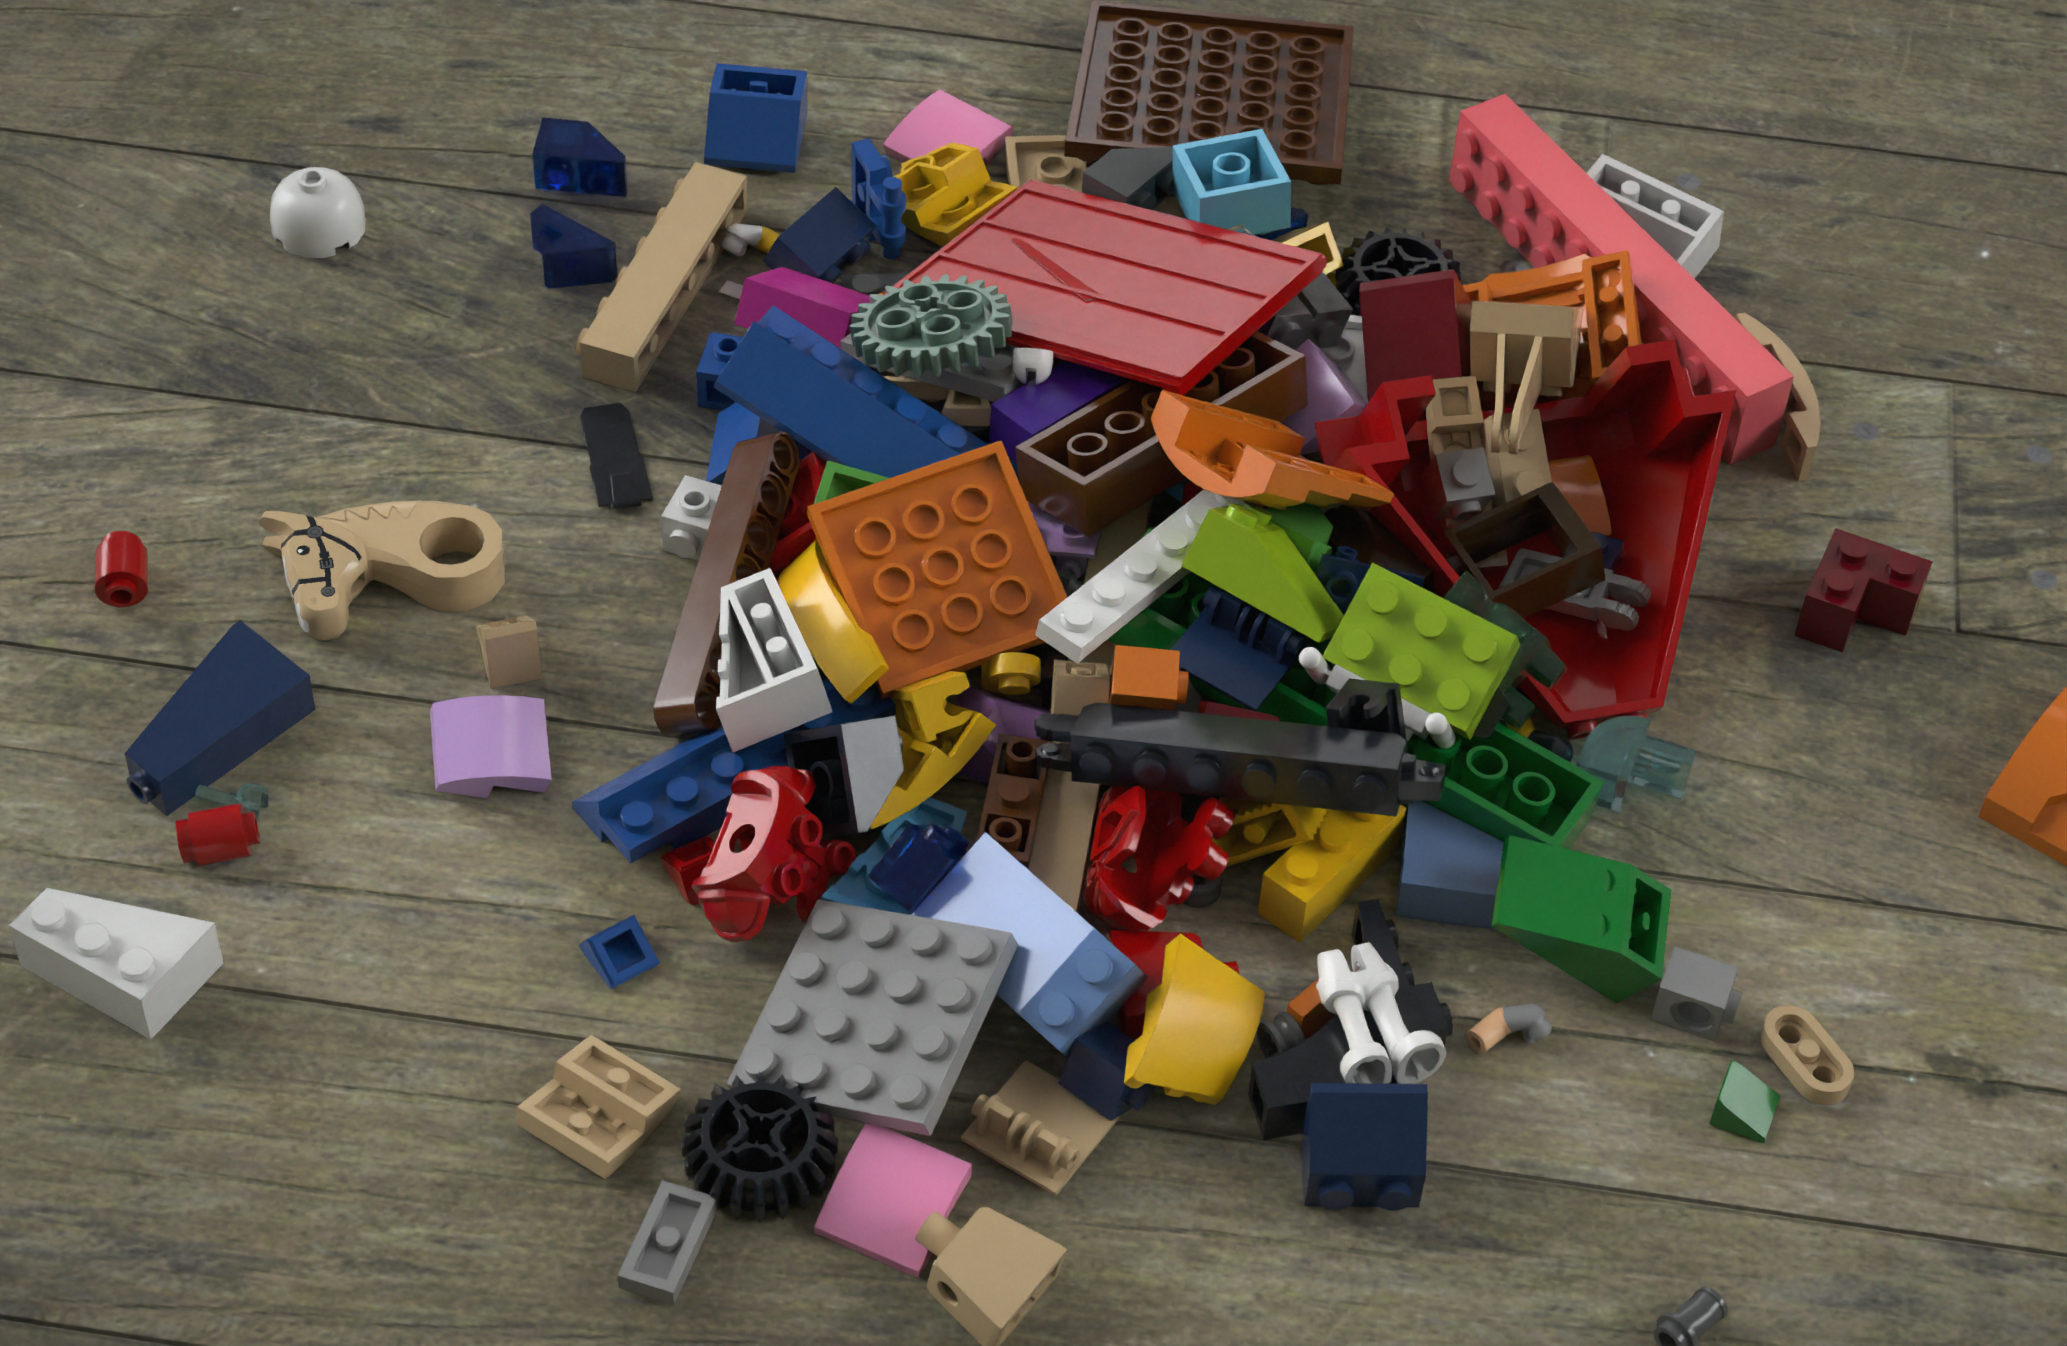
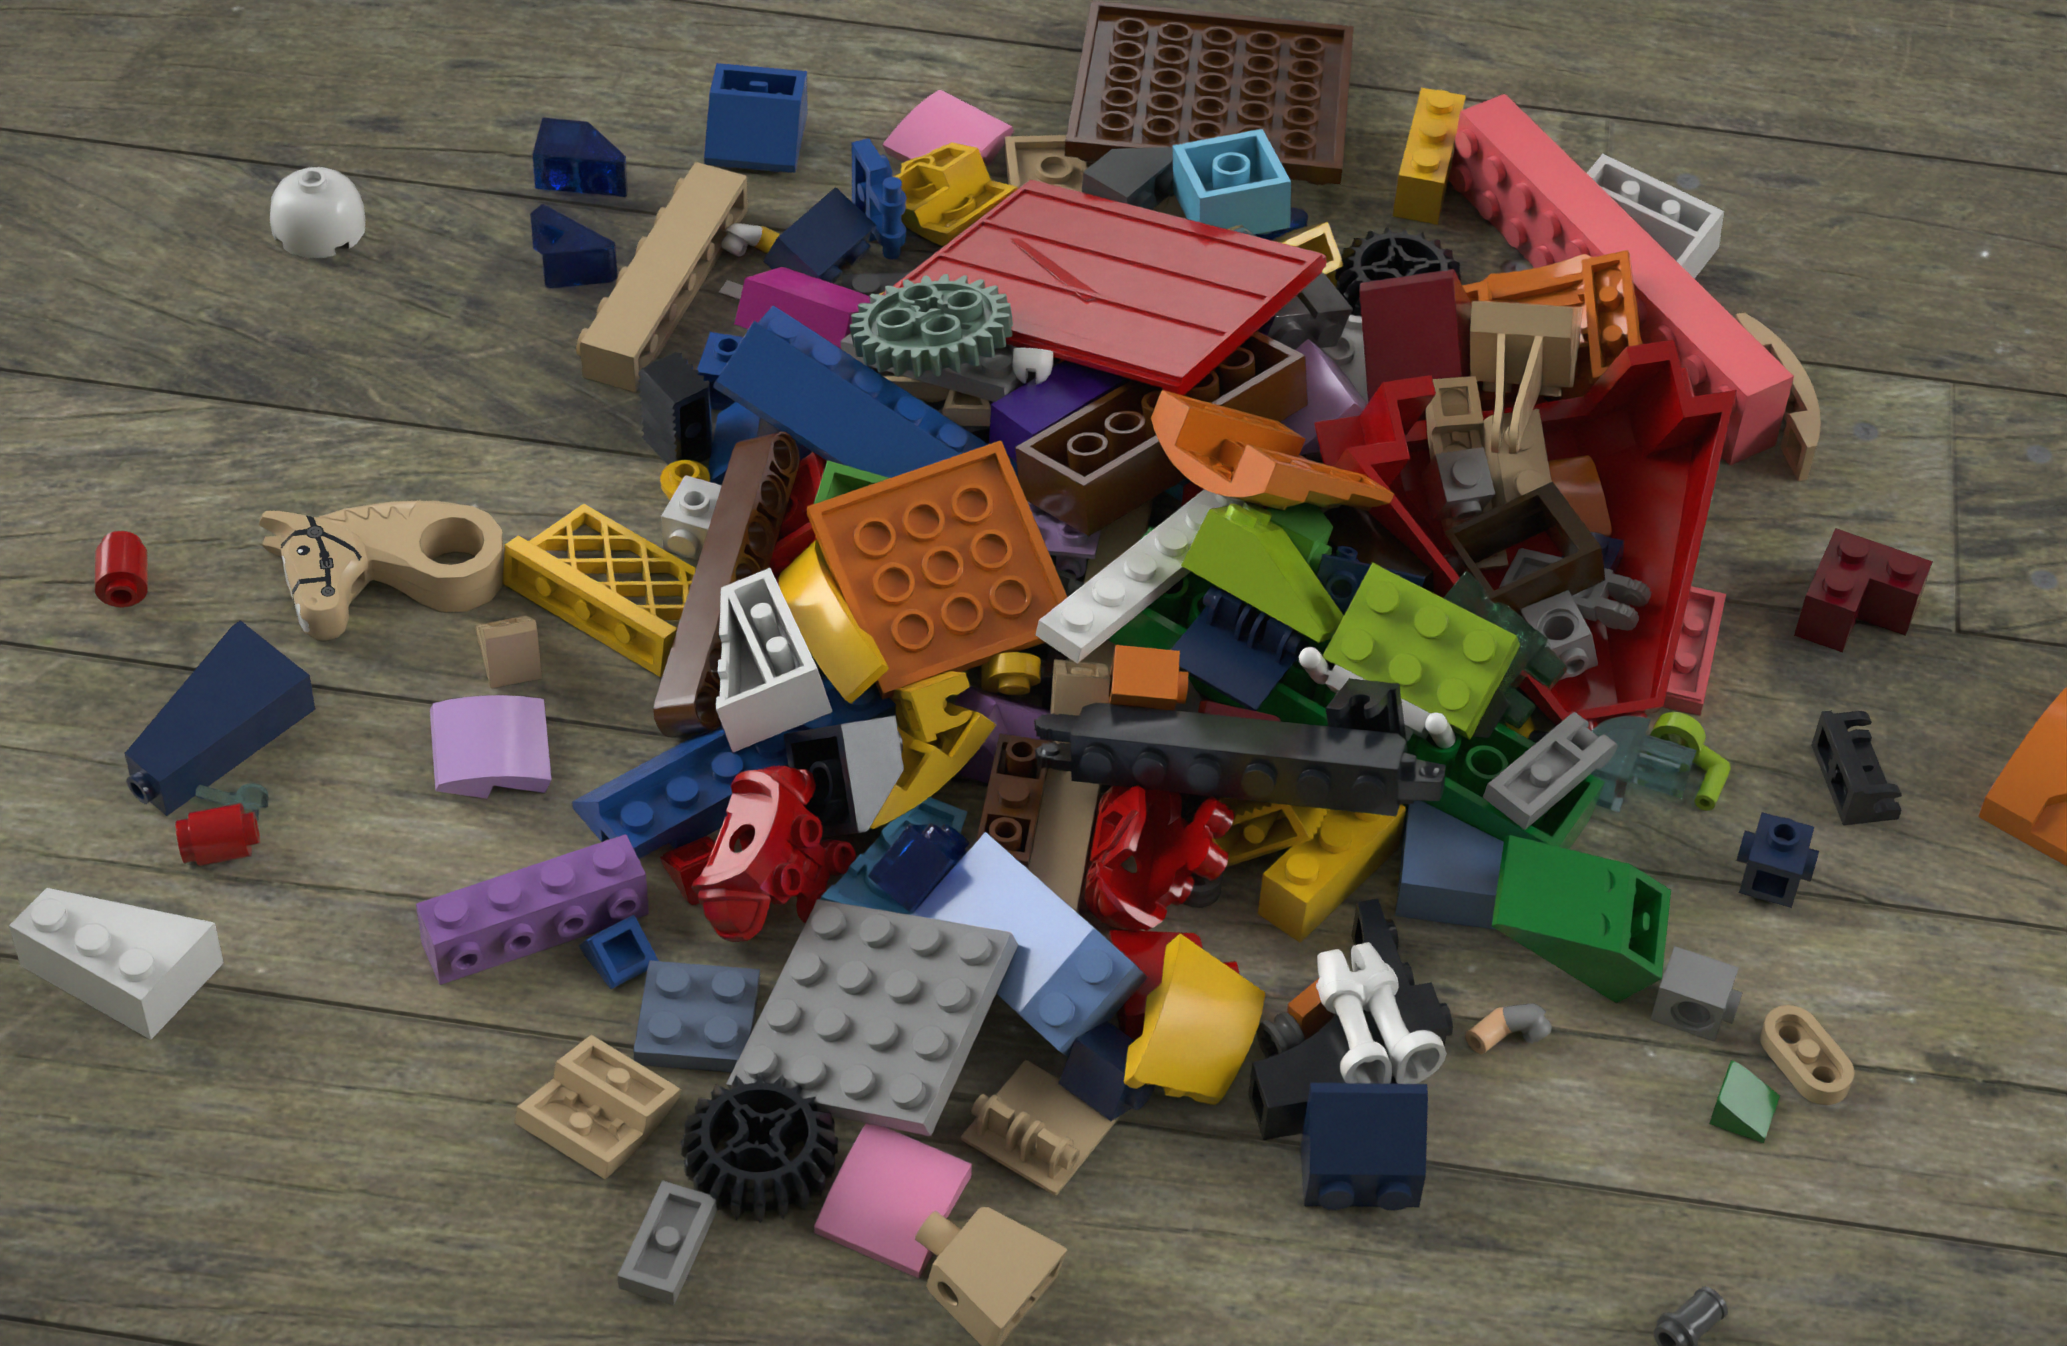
black piece [580,403,653,510] -> none
none -> medium lavender brick [416,834,649,985]
none -> yellow fence [503,504,696,677]
none -> sand blue plate [633,960,760,1072]
none -> black brick [638,352,713,465]
none -> yellow plate [660,460,710,500]
none -> yellow brick [1393,87,1466,225]
none -> light grey plate [1483,712,1618,830]
none -> light grey brick [1521,590,1598,684]
none -> lime plate [1649,712,1731,811]
none -> coral tile [1663,586,1726,716]
none -> dark blue brick [1736,812,1819,908]
none -> black hinge [1811,710,1902,826]

